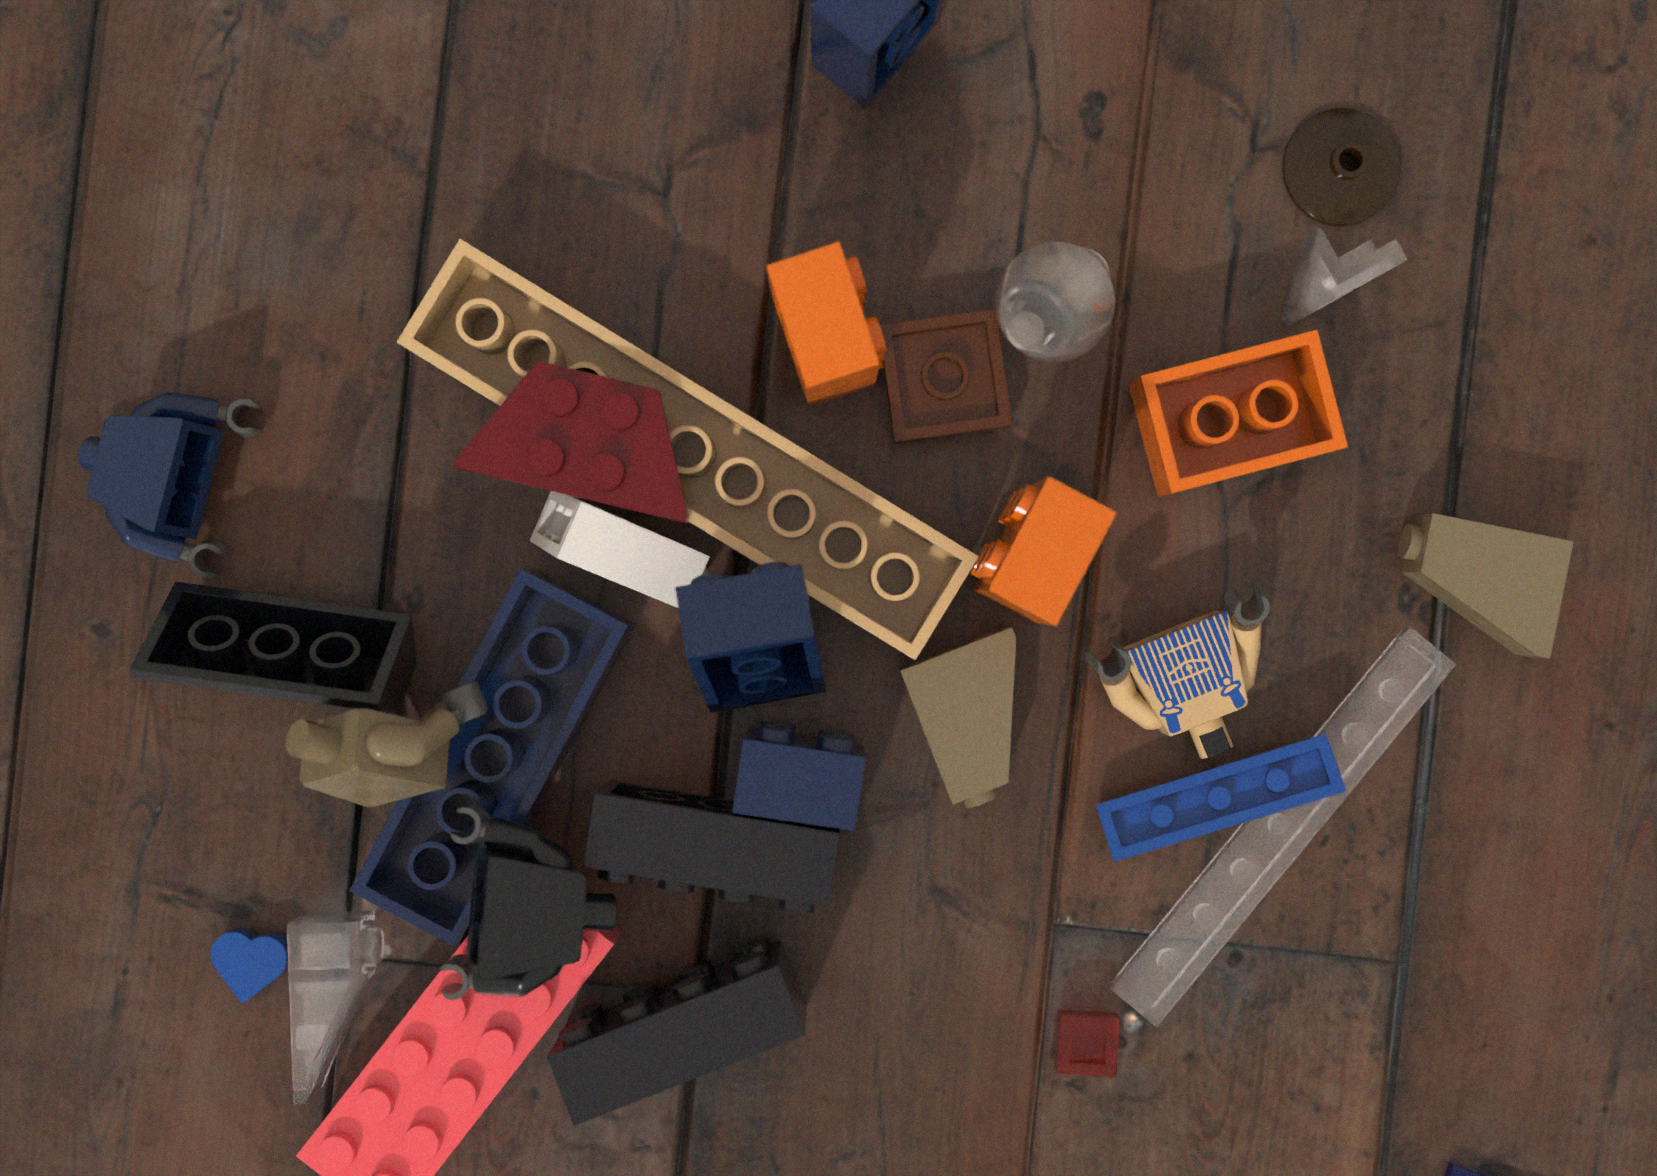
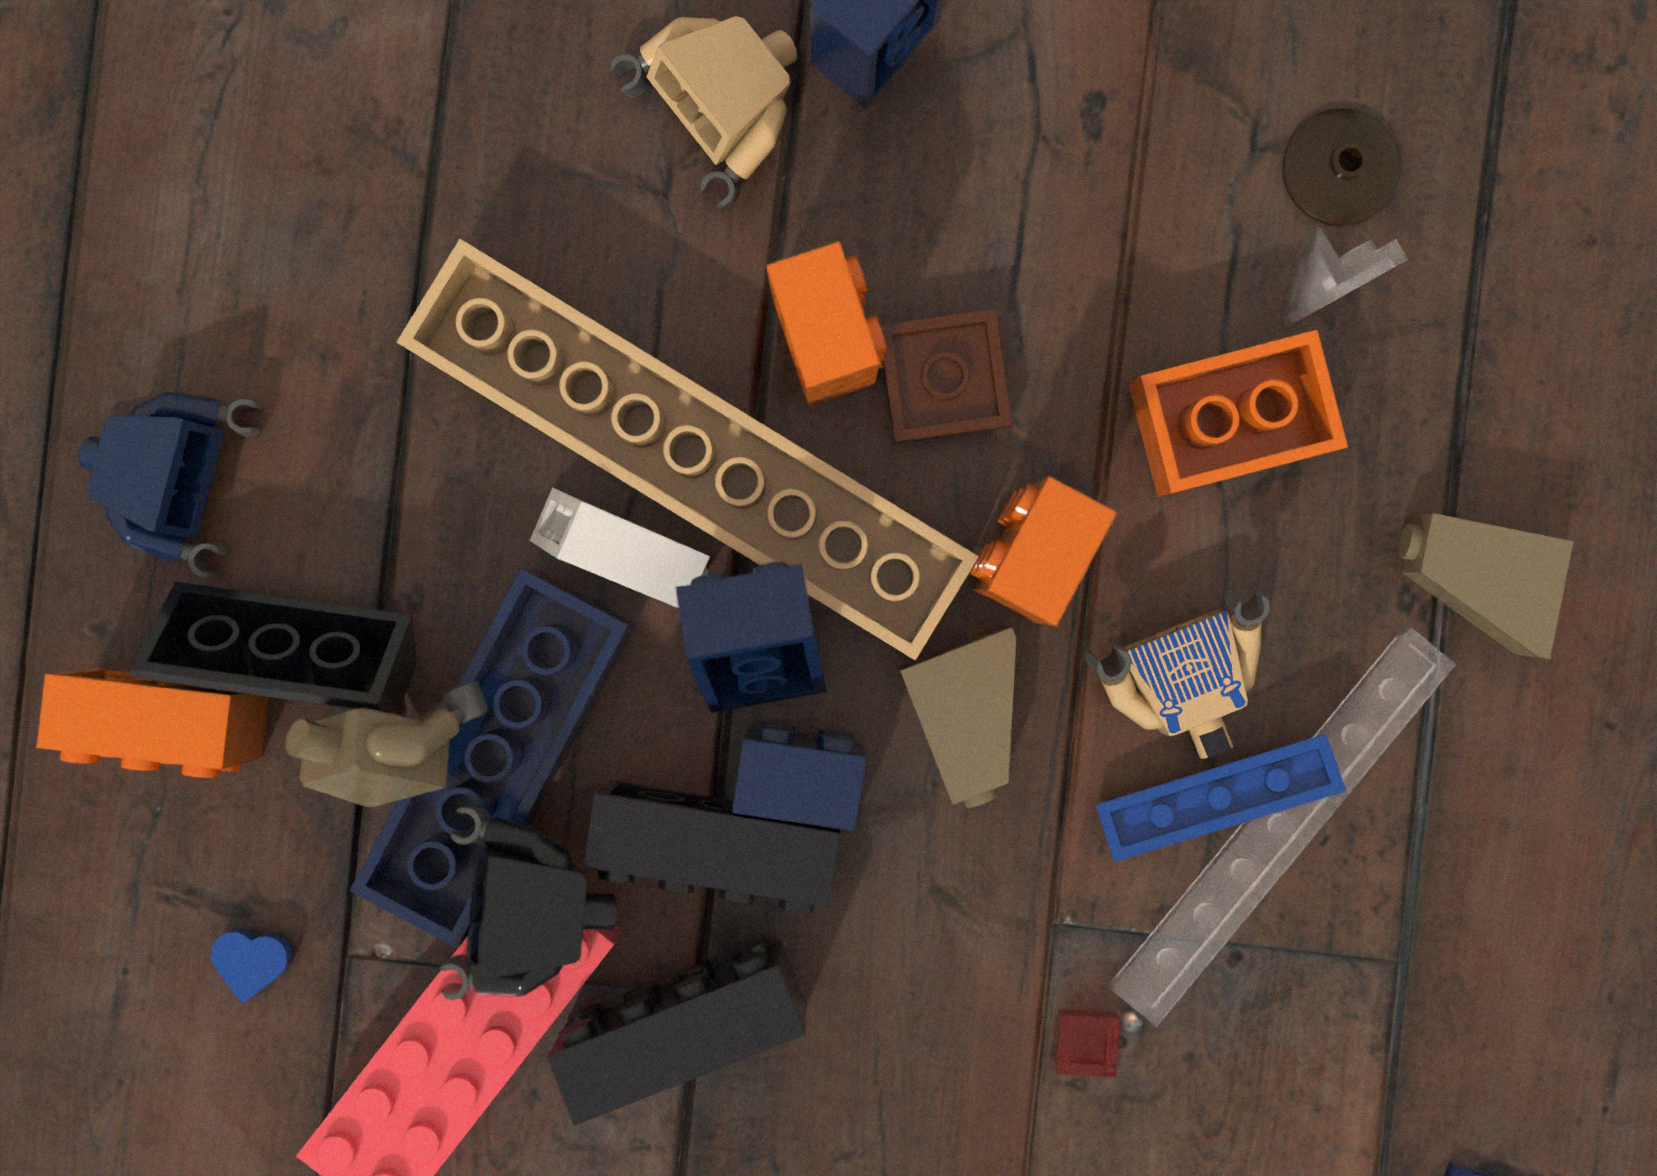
clear slope [287,911,384,1104] -> none
dark red wing [454,361,689,523] -> none
clear brick [994,242,1115,363] -> none
none -> orange brick [37,668,269,778]
none -> tan torso [610,16,797,209]

